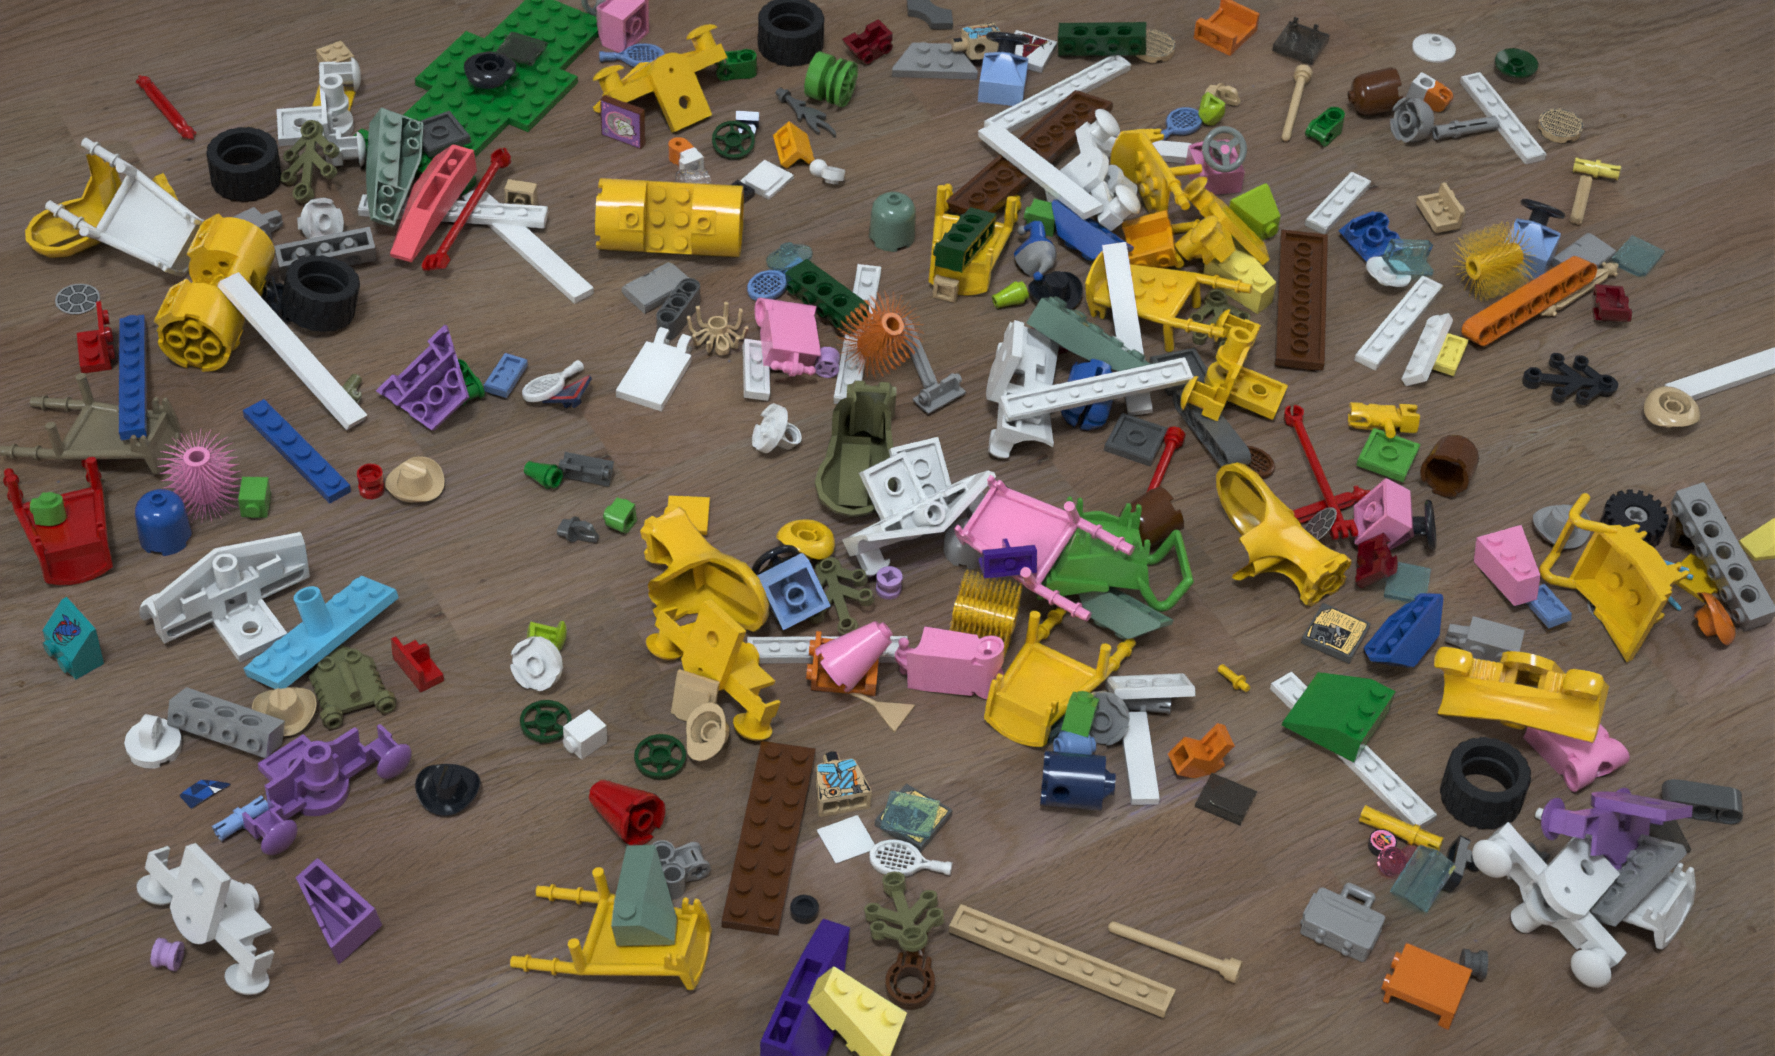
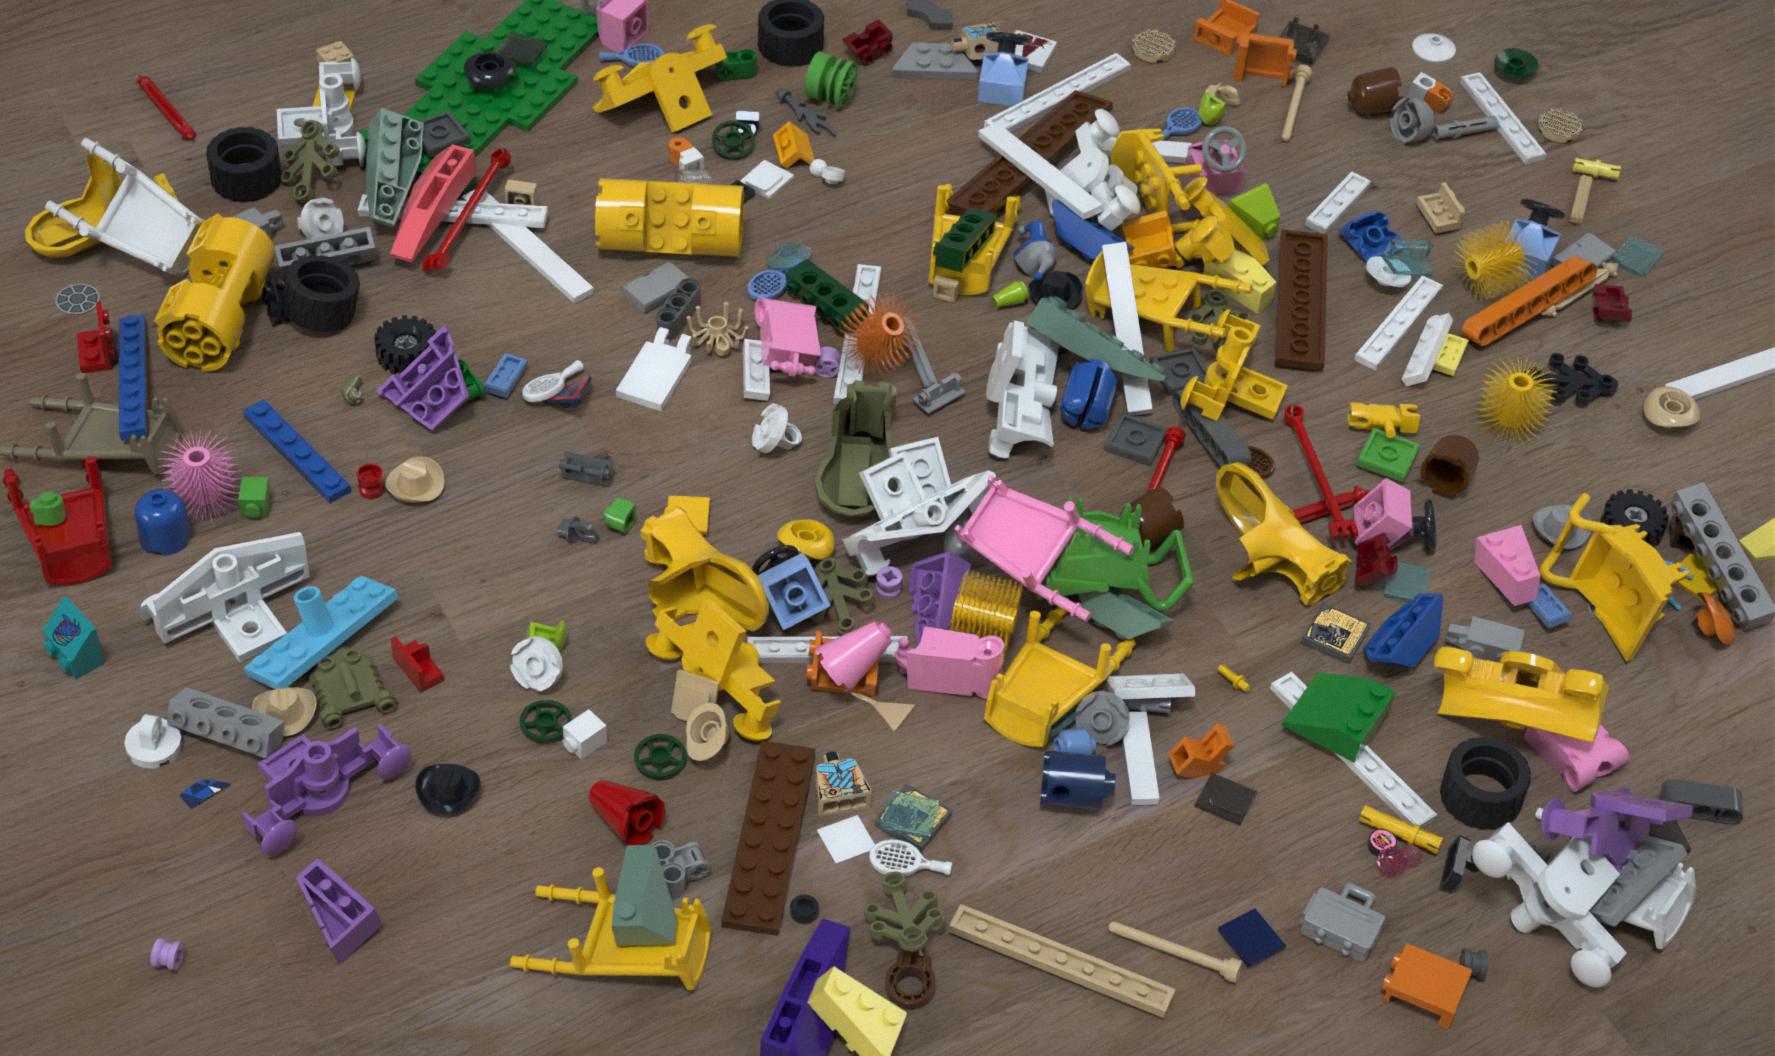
white piece [137,843,274,995] -> none
light blue pin [212,795,269,841] -> none
white tile [217,272,367,430] -> none
green cone [524,461,563,489] -> none
tile [600,95,645,149] -> none
sand green cylinder [869,191,916,252] -> none
dark purple panel [979,538,1037,579] -> none
white tile [999,357,1193,422] -> none
bright green brick [1024,198,1056,237] -> none
dark green brick [1058,22,1147,56] -> none
bright green brick [1061,691,1100,738] -> none
green piece [1305,107,1345,147] -> none
sticker [1305,507,1337,540] -> none
clear light blue panel [1390,845,1457,913] -> none
none -> black bush [374,315,436,375]
none -> medium lavender wedge [908,551,971,646]
none -> clear blue piece [1218,908,1286,968]
none -> orange panel [1233,32,1297,87]
none -> yellow piece [1476,356,1558,445]

